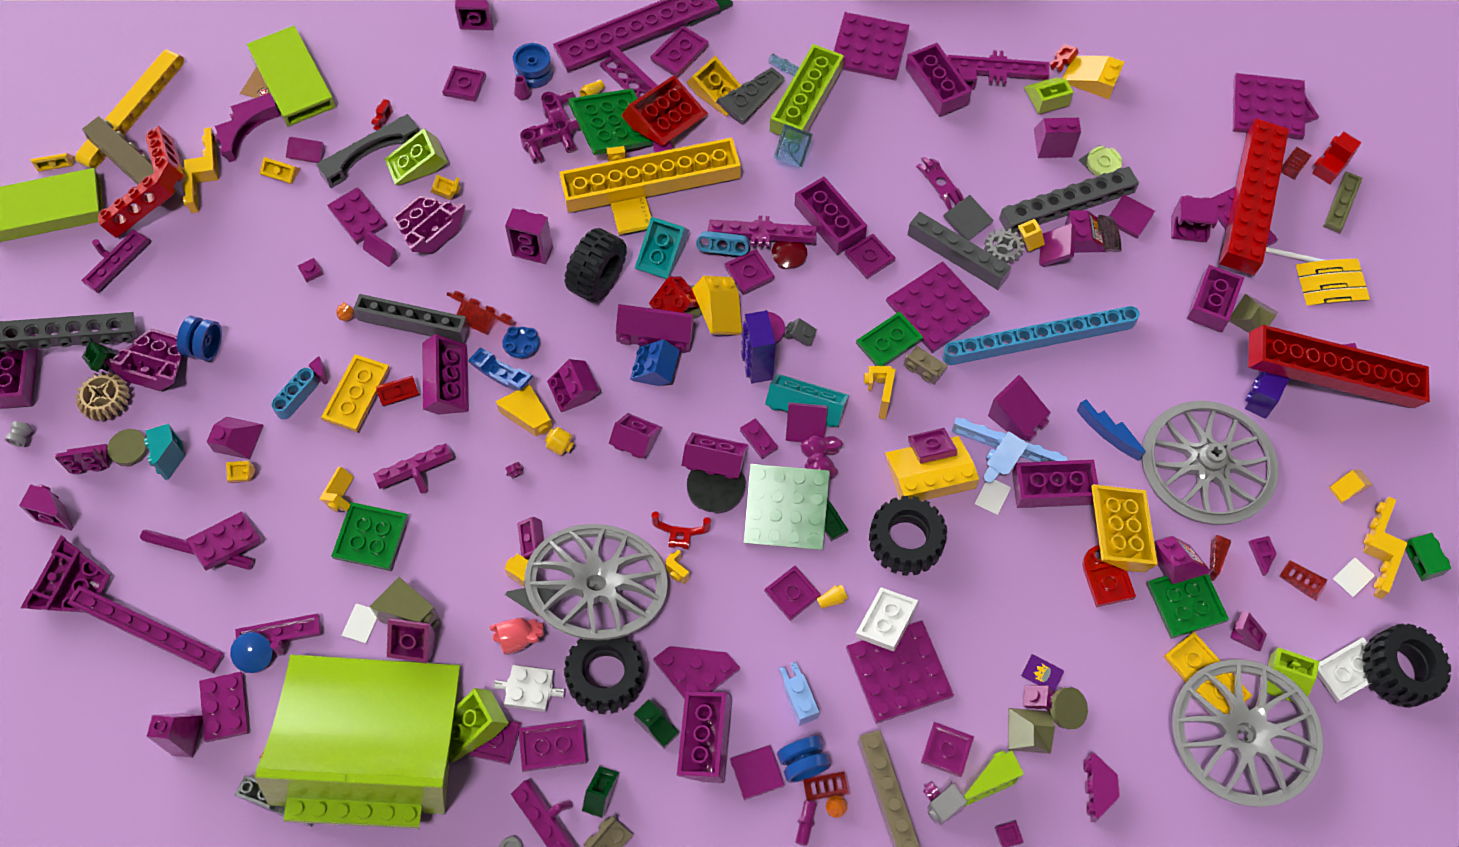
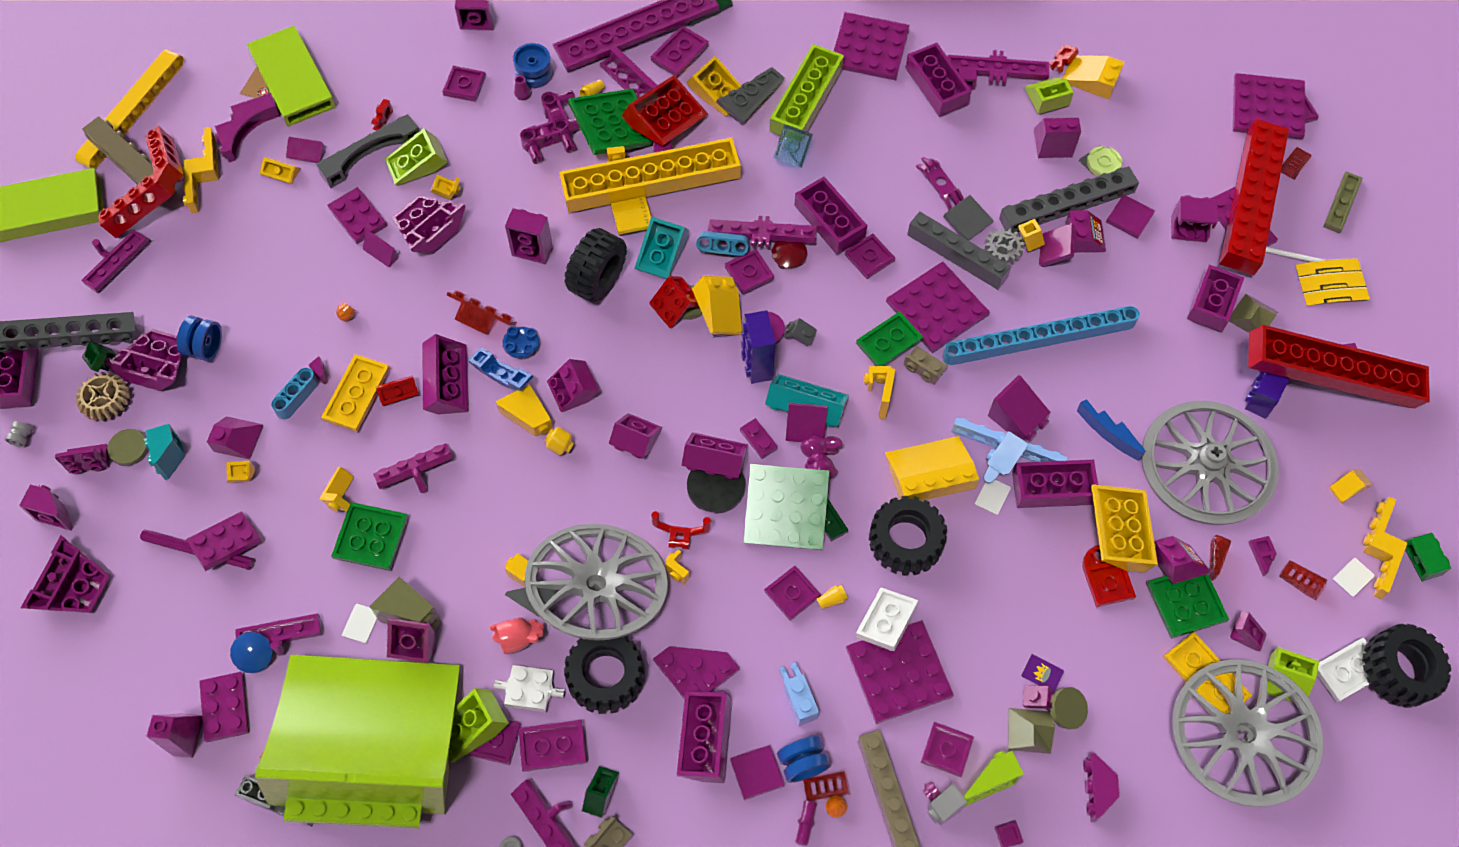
yellow slope [31,153,74,172] -> none
magenta tile [67,586,224,673] -> none
magenta plate [297,258,323,283] -> none
dark grey brick [353,294,469,343] -> none
magenta plate [505,462,524,478] -> none
magenta slope [517,516,544,559] -> none
magenta slope [616,304,693,352] -> none
blue slope [630,339,680,386] -> none
dark green arch [634,699,679,749] -> none
clear light blue axle [768,53,799,76] -> none
magenta tile [908,428,957,464] -> none
clear smoke slope [1098,215,1122,252] -> none
red brick [1312,131,1362,185] -> none

